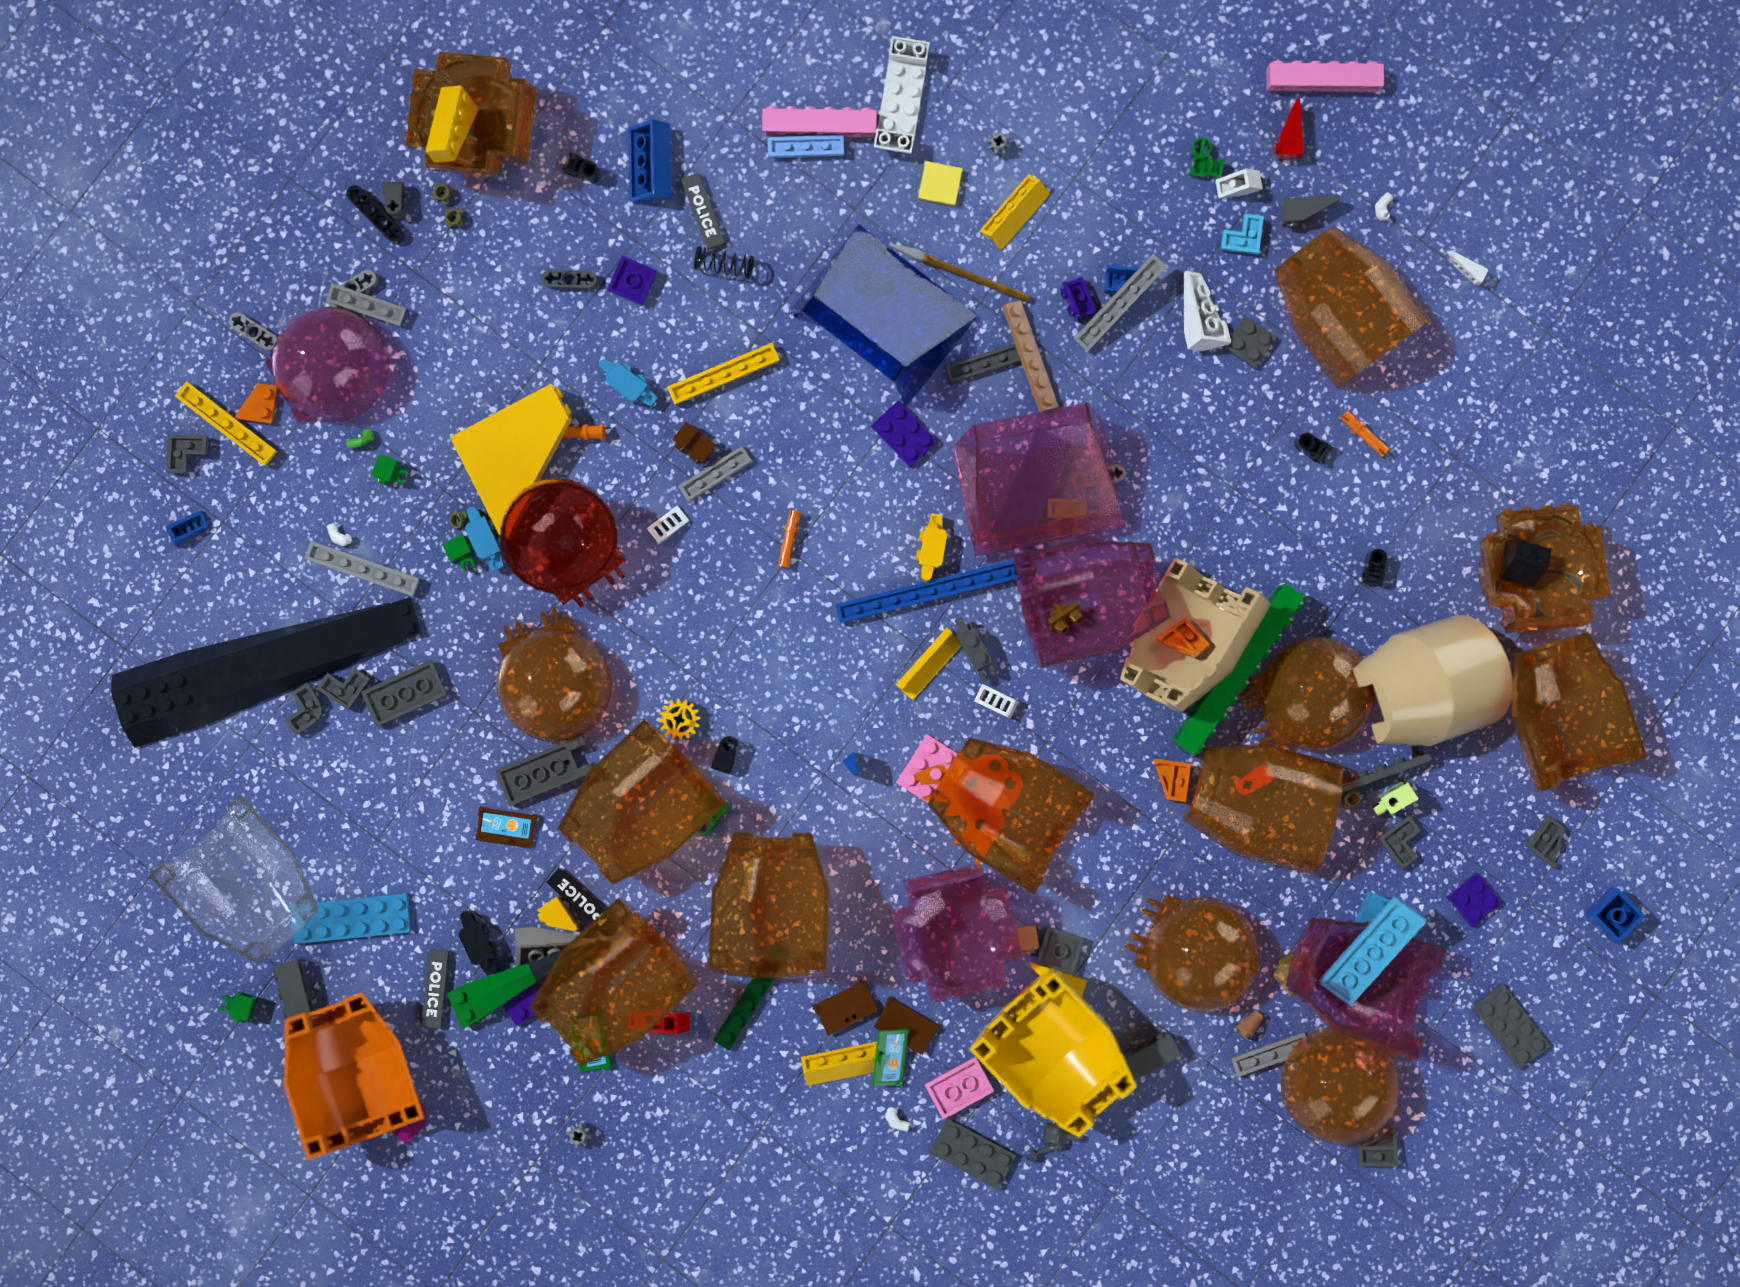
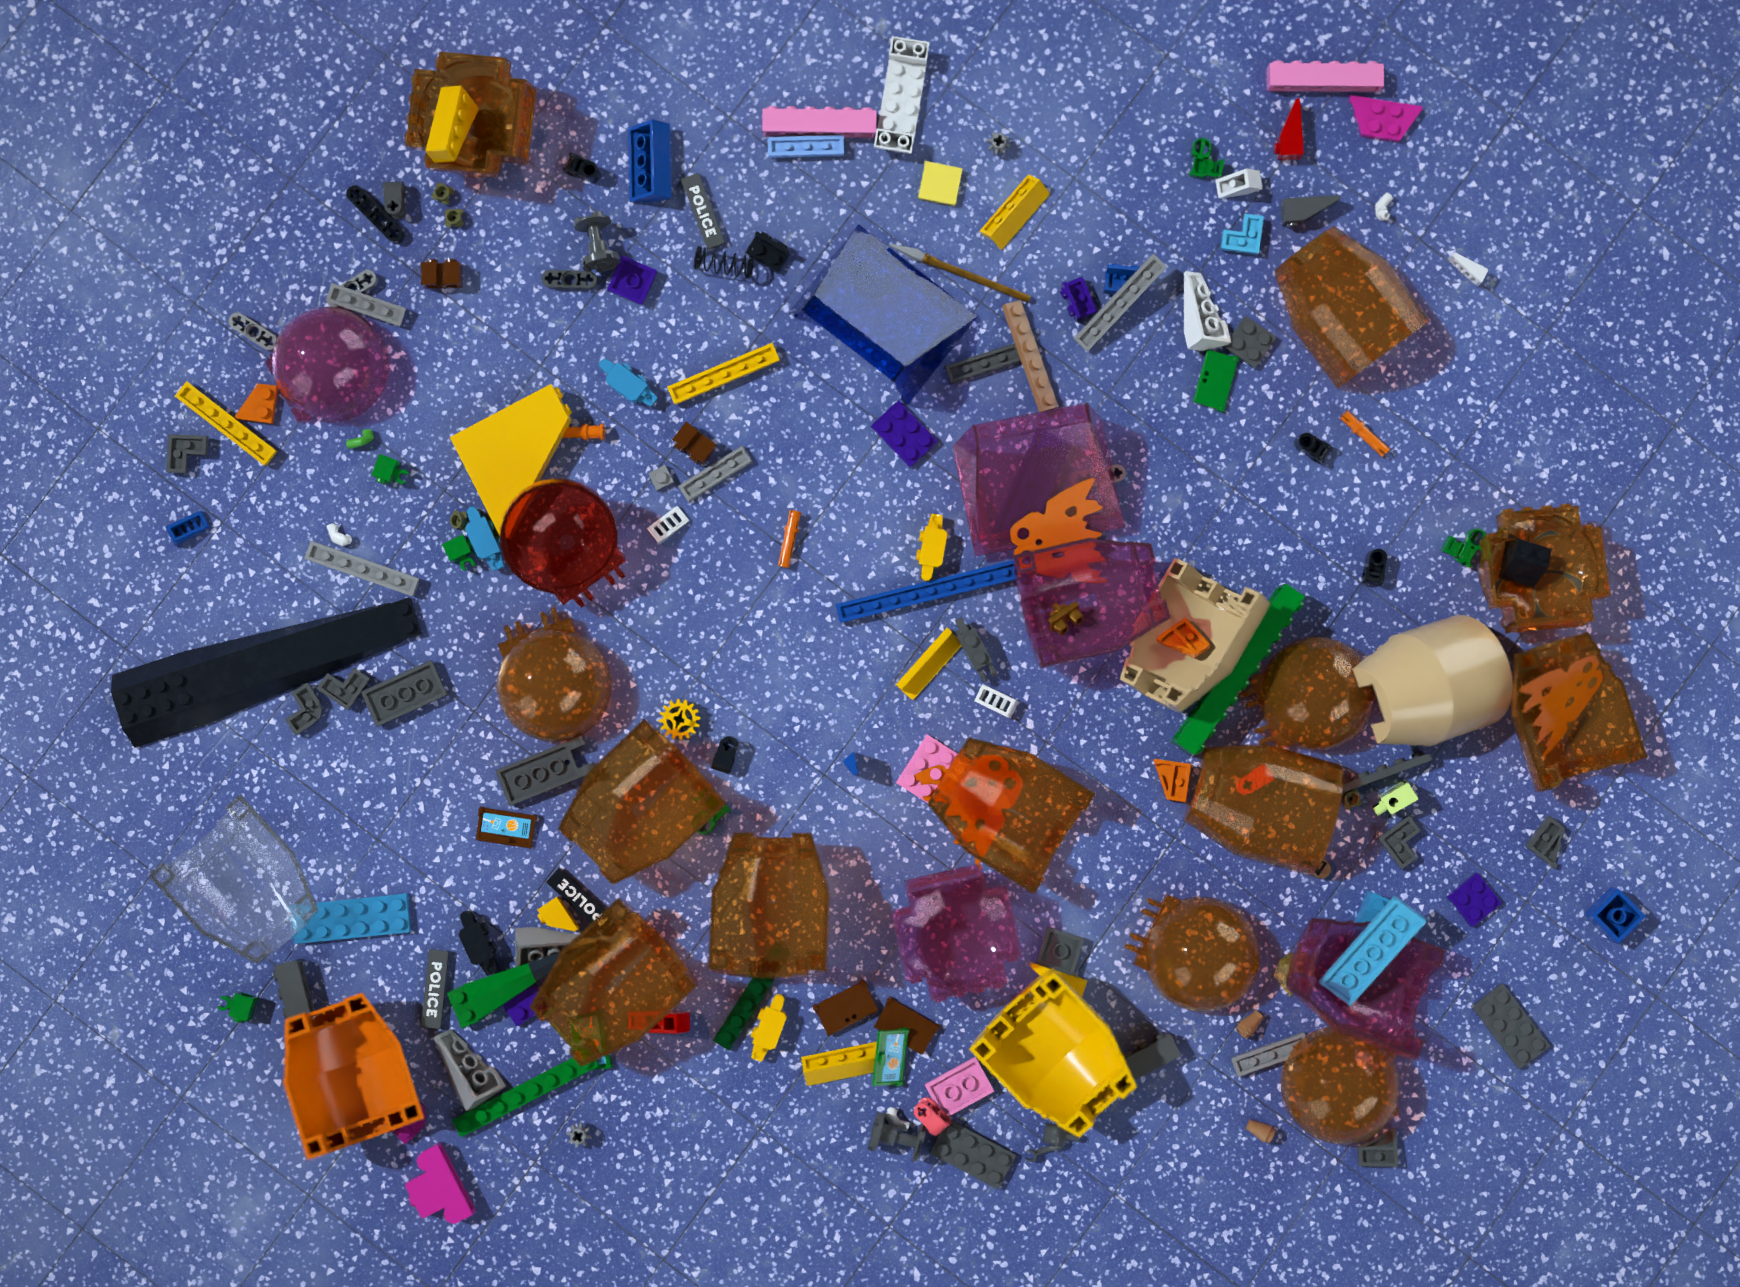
medium nougat brick [1003,924,1039,954] -> none
none -> dark pink brick [405,1142,476,1224]
none -> reddish brown brick [421,259,463,289]
none -> light grey wedge [434,1029,506,1111]
none -> green plate [452,1048,599,1138]
none -> dark grey piece [574,211,621,273]
none -> light grey plate [648,465,674,491]
none -> black bracket [745,231,789,274]
none -> yellow hinge [750,994,787,1062]
none -> dark grey piece [868,1111,926,1162]
none -> coral piece [914,1097,951,1136]
none -> orange piece [1010,478,1108,583]
none -> green door [1193,349,1239,413]
none -> medium nougat cone [1245,1119,1276,1144]
none -> dark tan tile [1311,859,1331,878]
none -> dark pink wing [1349,95,1423,142]
none -> green piece [1441,528,1487,568]
none -> orange piece [1519,655,1603,756]

